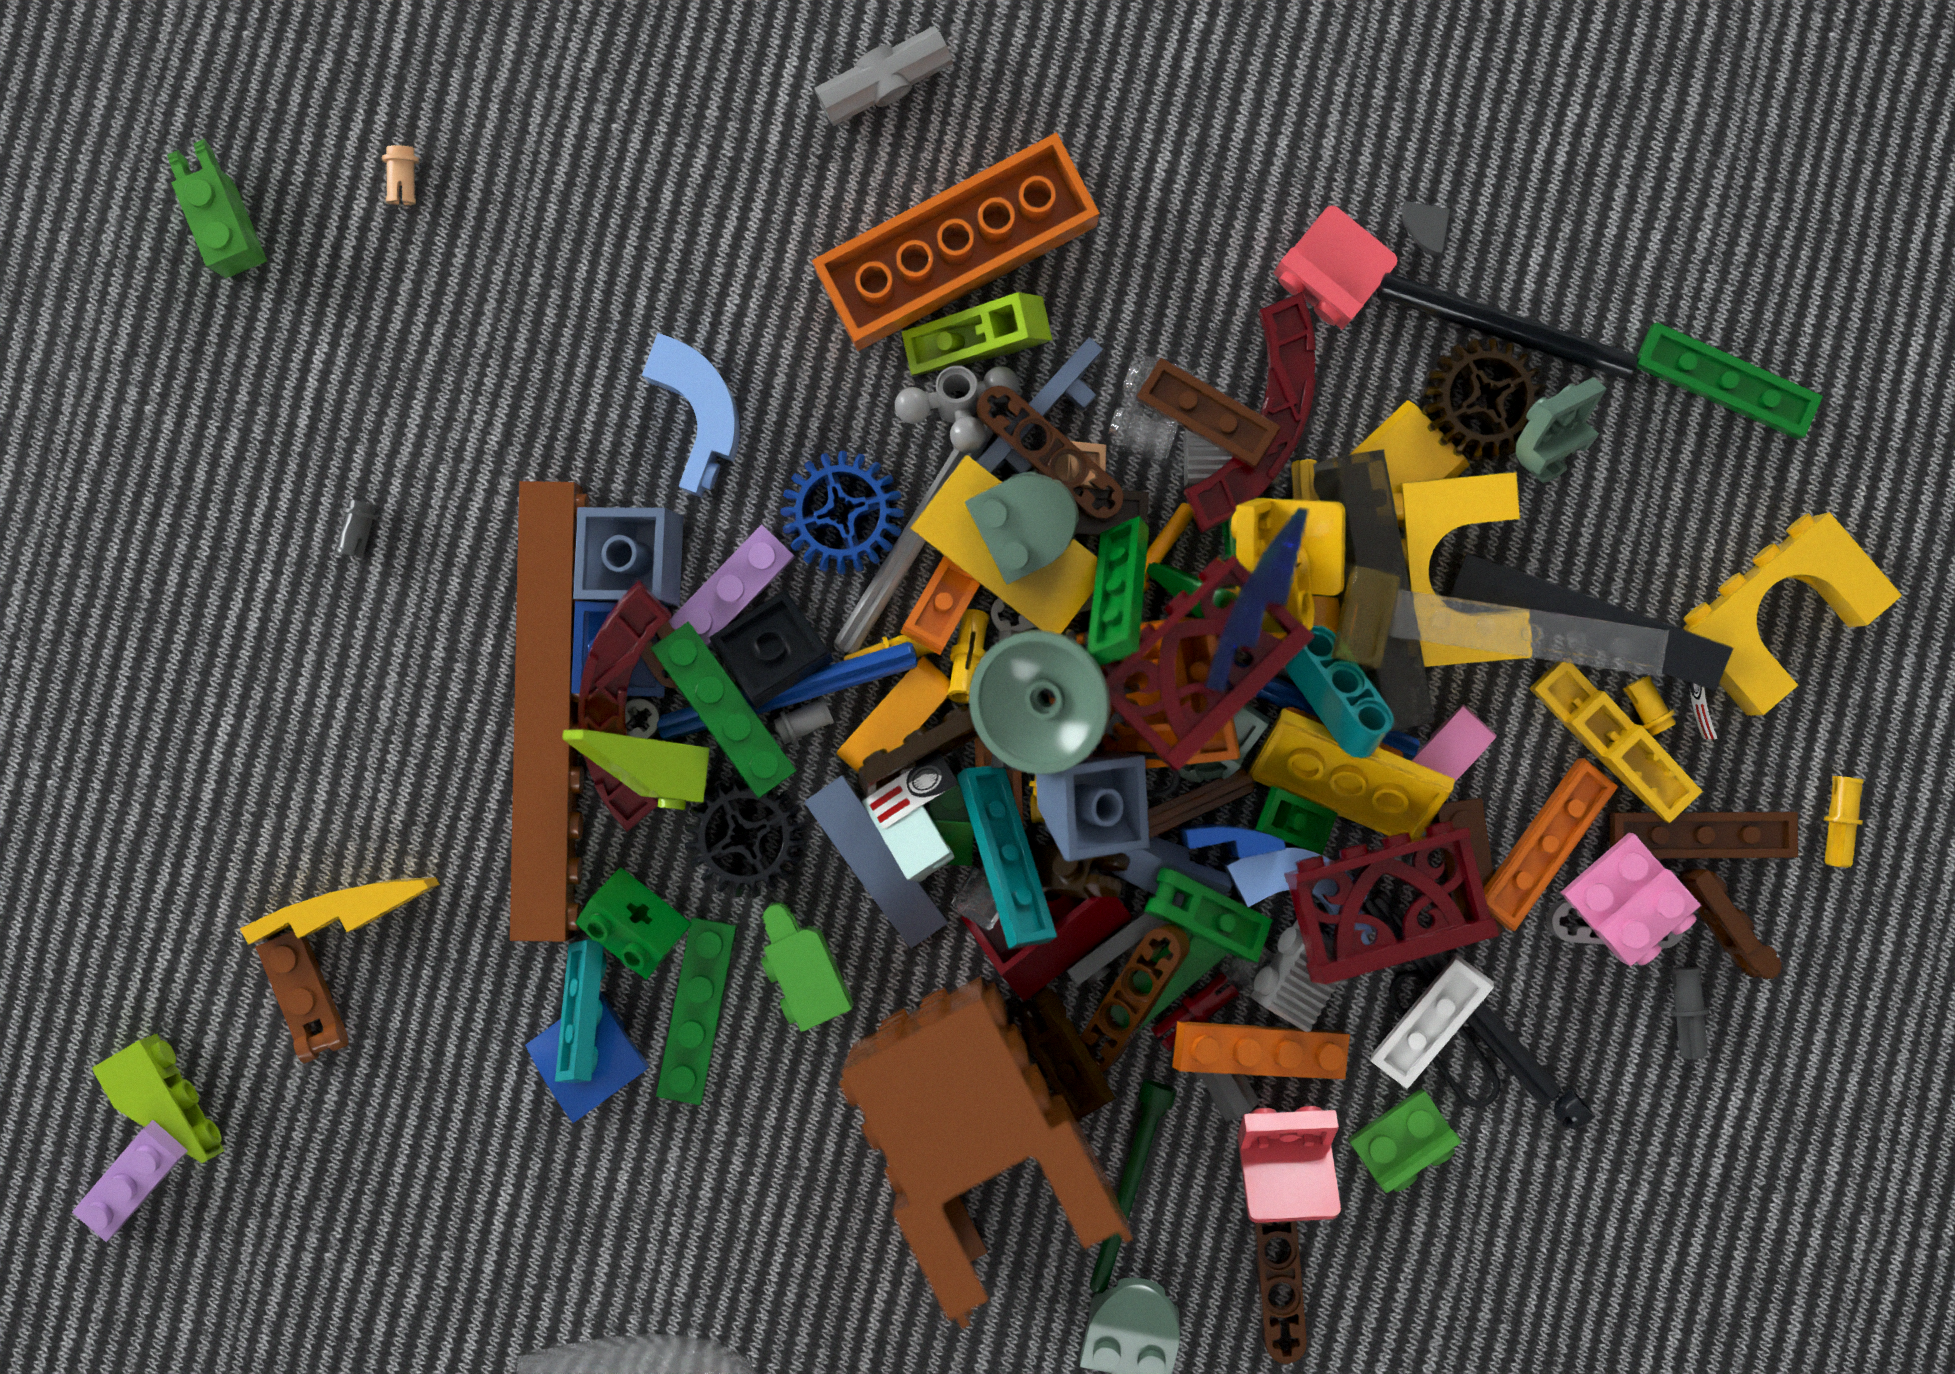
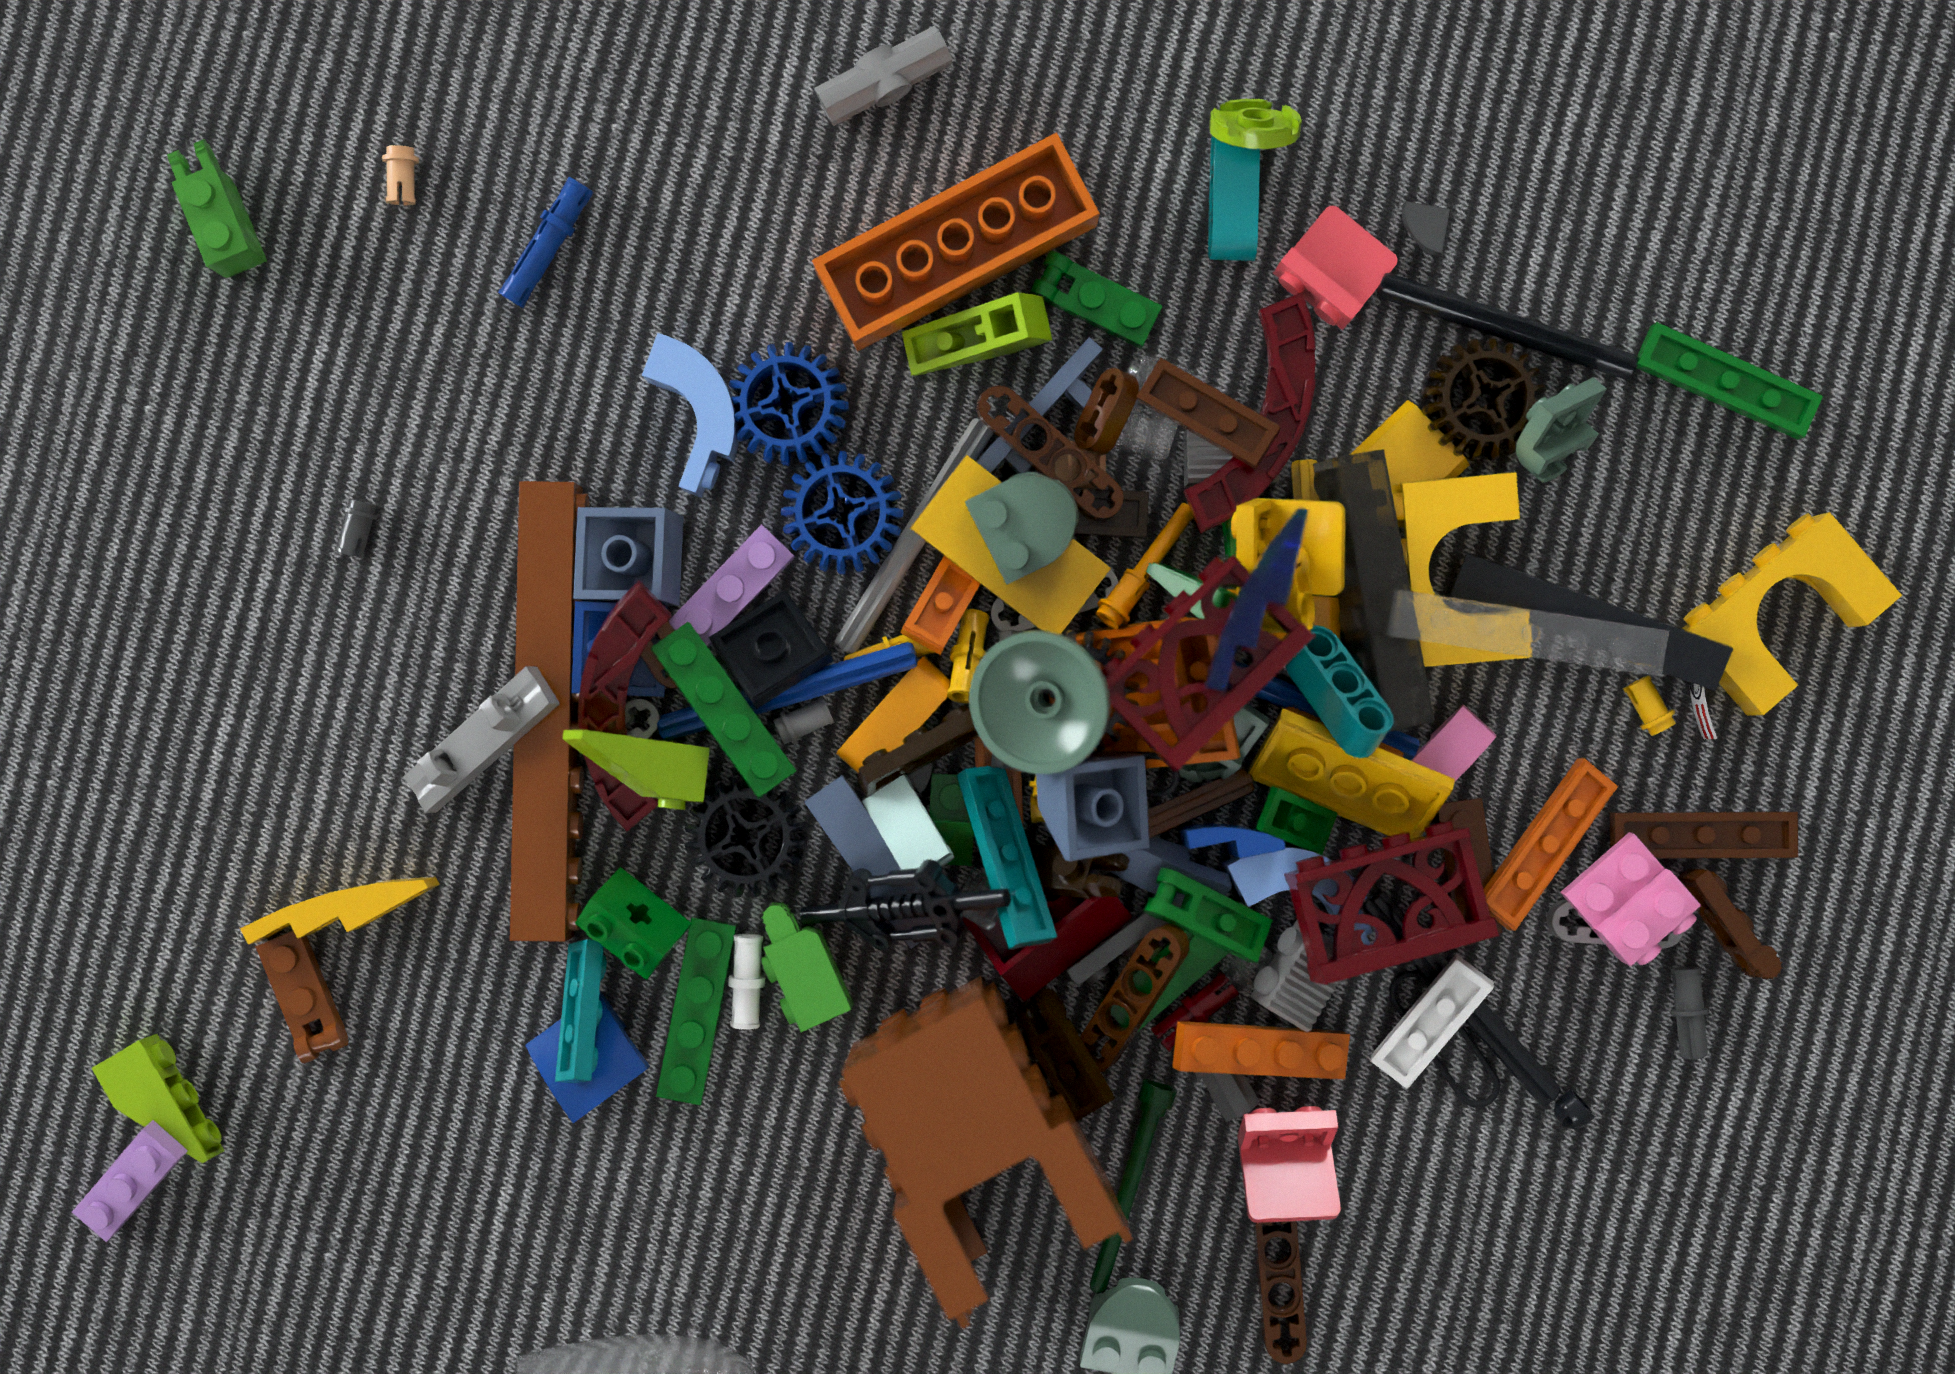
sticker [867,754,958,829] -> none
light grey piece [895,366,1019,453] -> none
green plate [1087,516,1149,666] -> none
clear yellow tile [1331,565,1400,668] -> none
bright green bracket [1347,1088,1462,1193] -> none
yellow slope [1529,657,1703,823] -> none
yellow axle [1824,776,1864,868] -> none
none -> light grey hinge [404,666,560,813]
none -> blue pin [498,177,594,308]
none -> white pin [728,934,765,1029]
none -> blue gear [729,342,849,466]
none -> black bar [800,859,1011,951]
none -> green plate [1029,251,1162,349]
none -> reddish brown beam [1074,368,1139,456]
none -> teal beam [1208,136,1260,261]
none -> lime tile [1209,99,1302,149]

